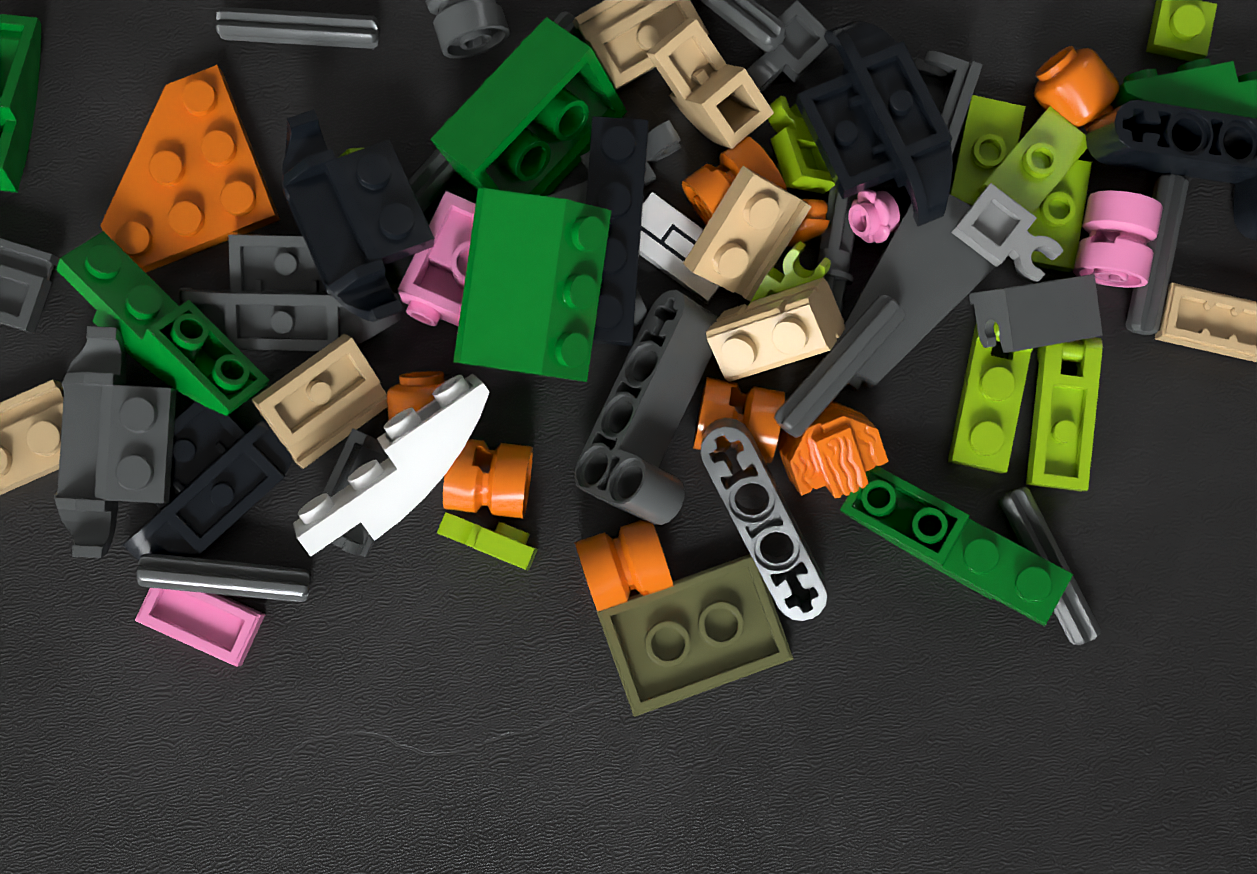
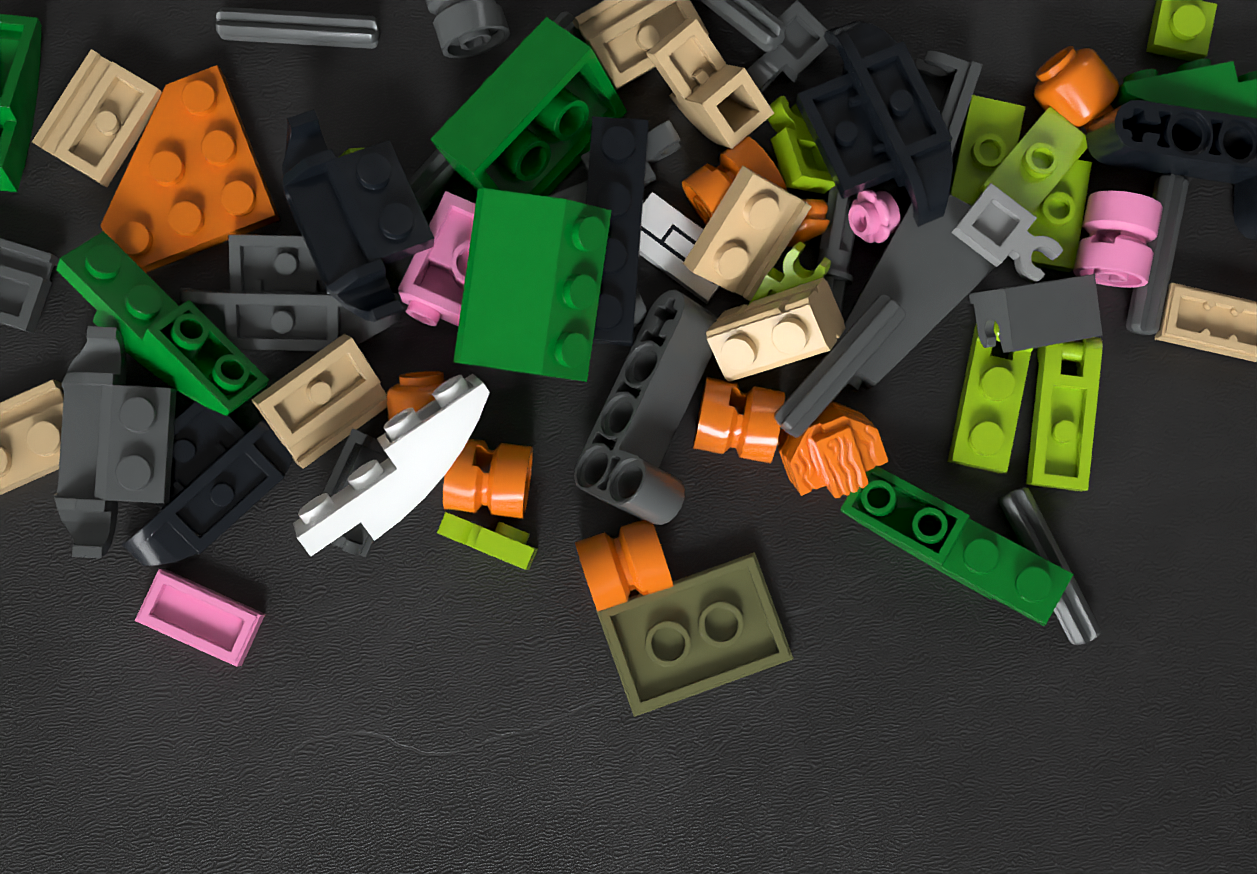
dark grey axle [137,553,310,602] -> none
beam [700,418,827,621] -> none
none -> tan plate [32,49,162,187]

